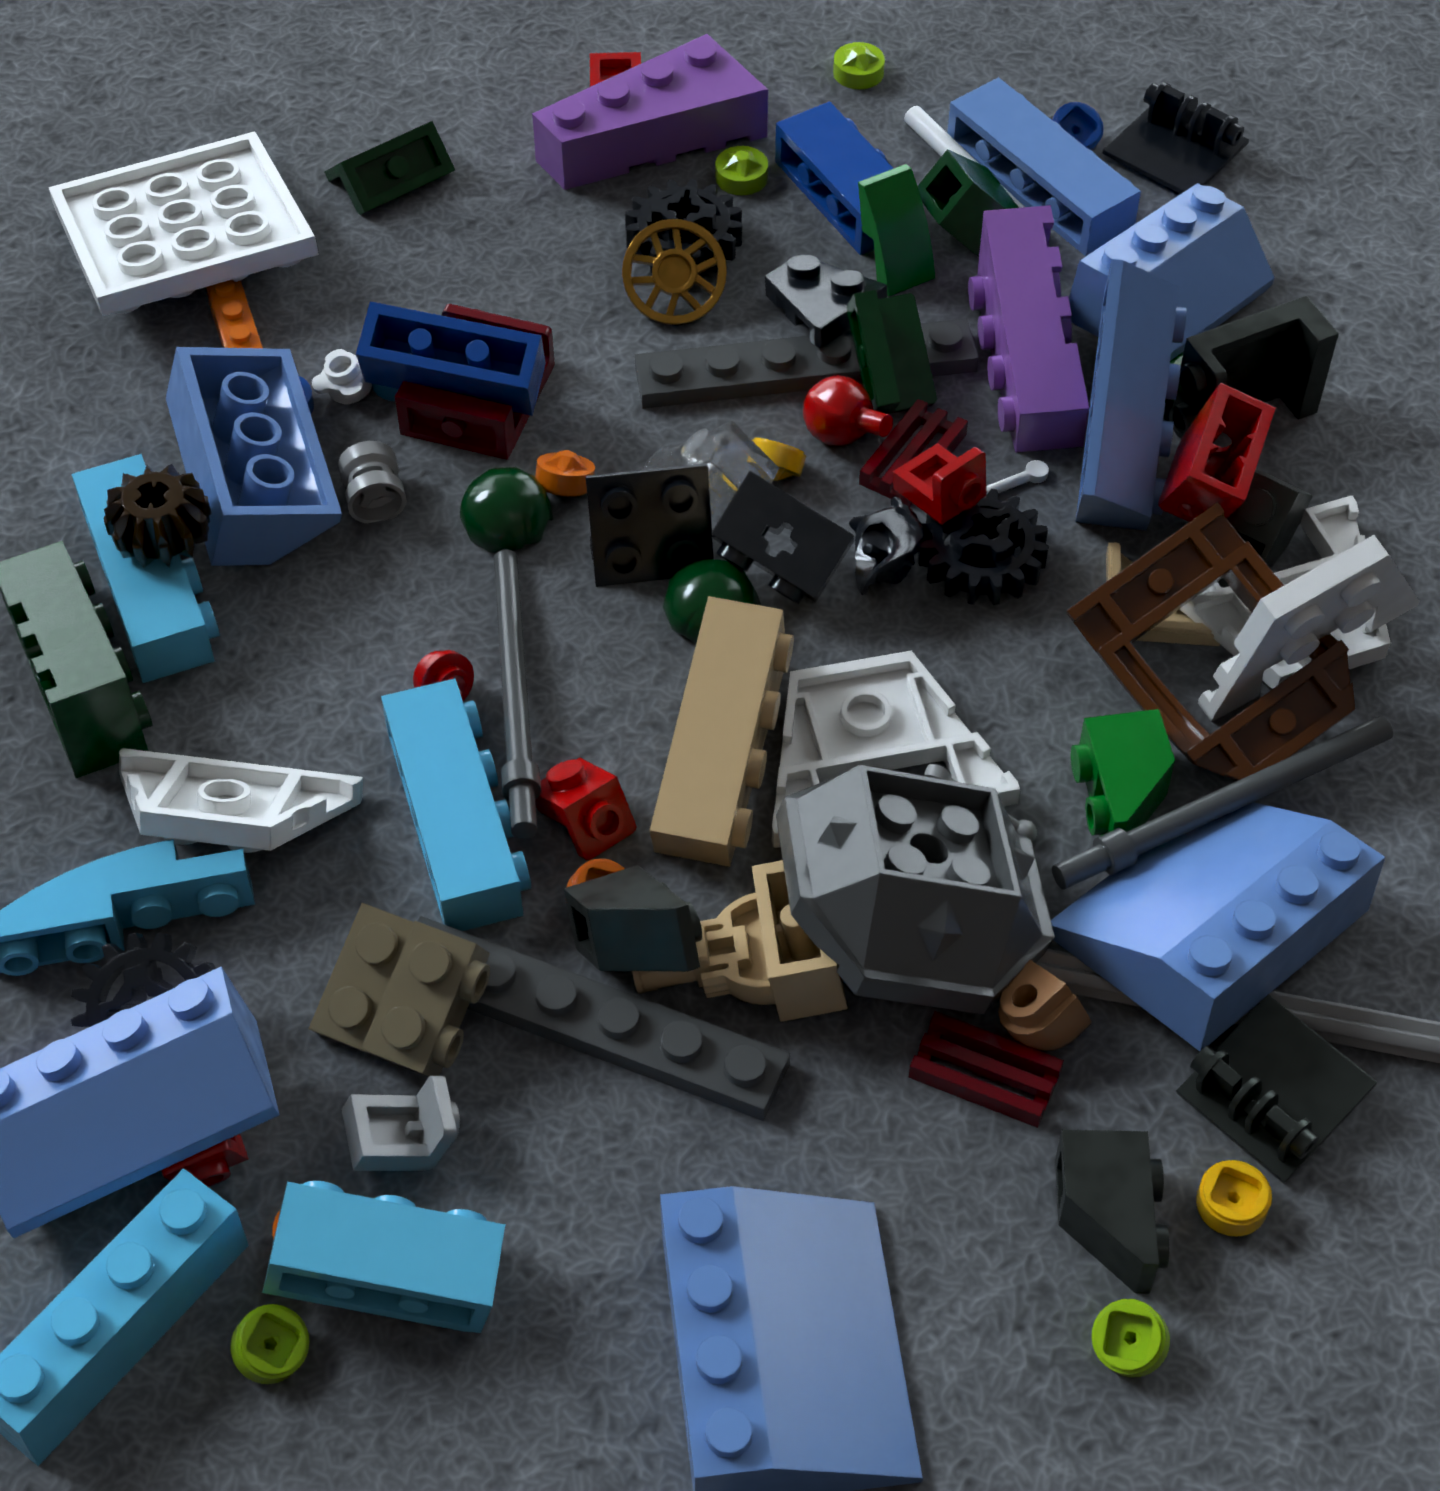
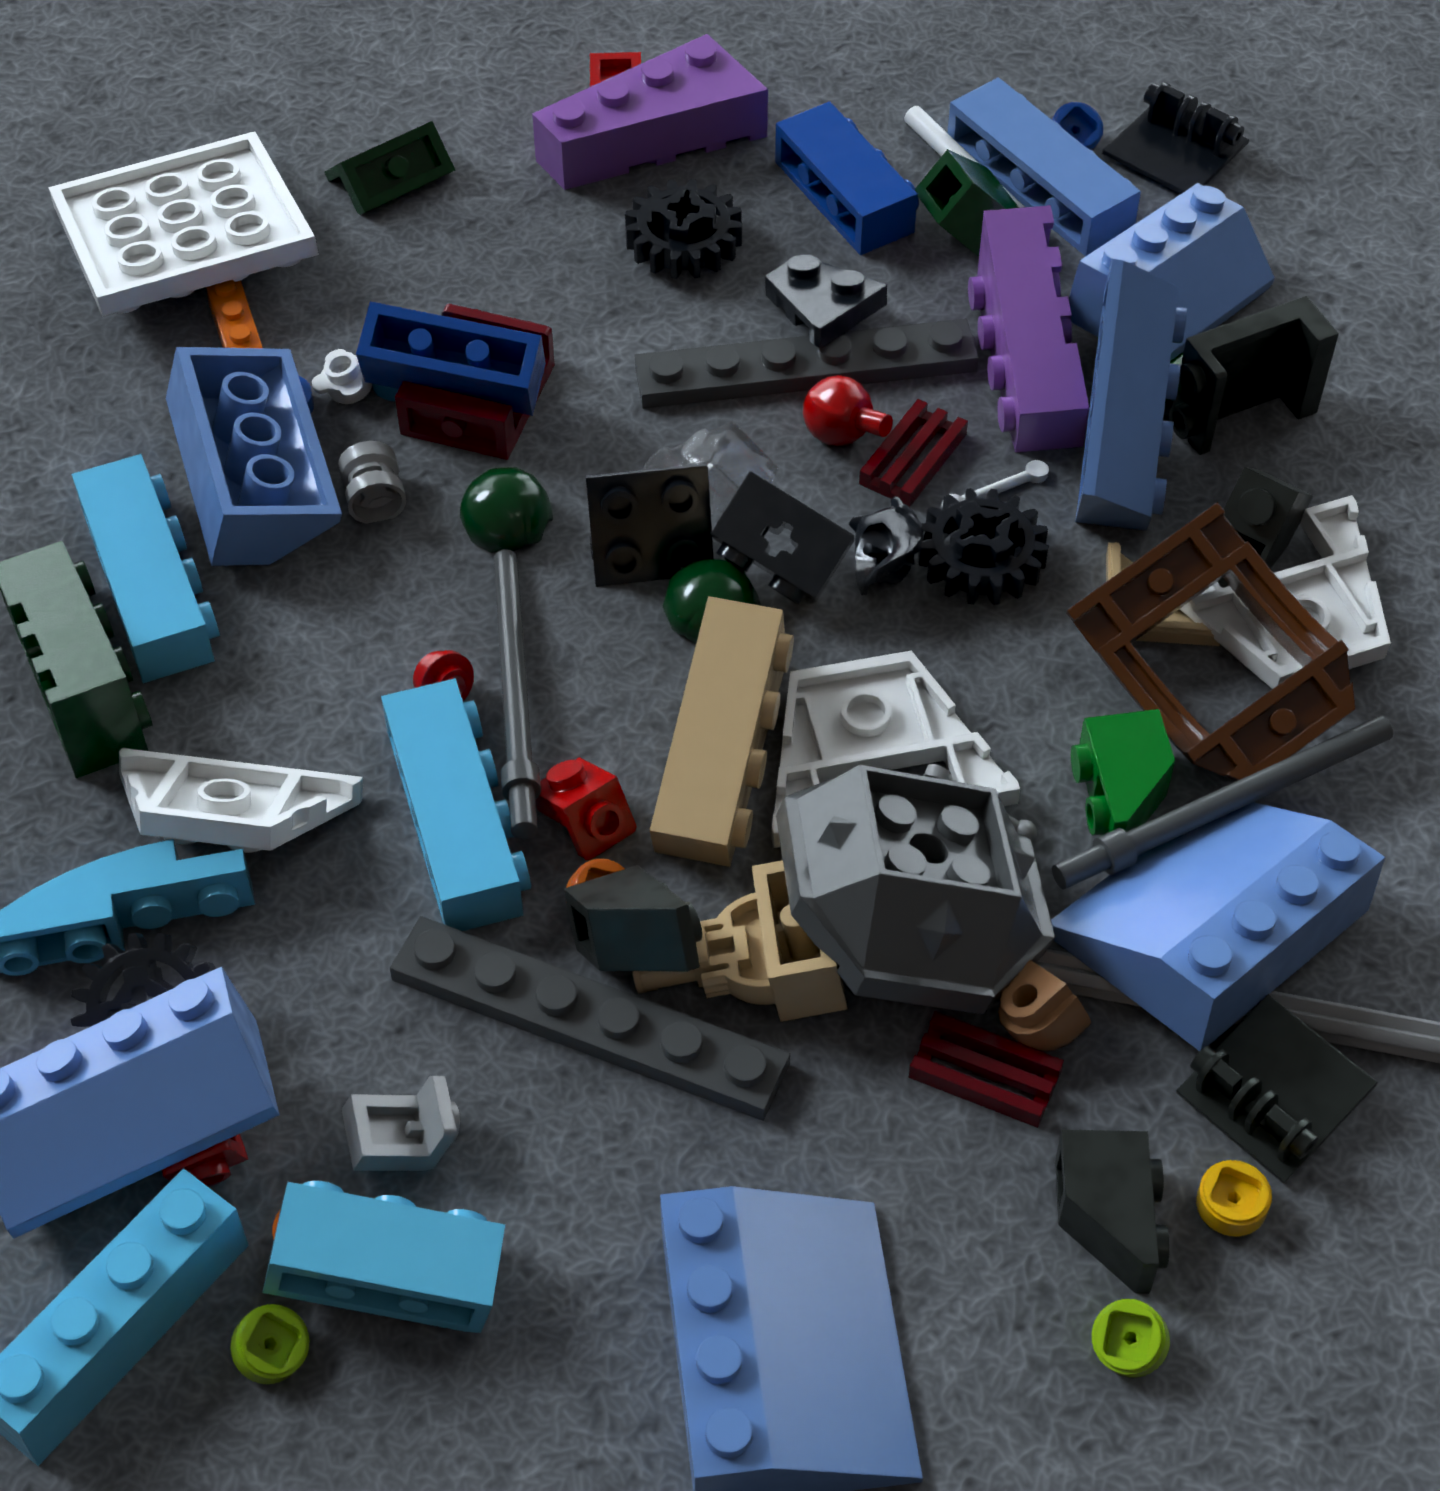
dark brown gear [103,464,211,568] -> none
dark tan plate [308,903,490,1077] -> none
orange tile [535,450,595,496] -> none
pearl gold wheel [622,219,727,325] -> none
lime tile [715,146,768,196] -> none
yellow tile [745,437,807,481] -> none
lime tile [833,42,885,90] -> none
dark green panel [846,290,937,414] -> none
green slope [858,164,935,297] -> none
red bracket [893,443,987,524] -> none
red torso [1158,383,1276,522] -> none
white wing [1198,535,1419,722] -> none

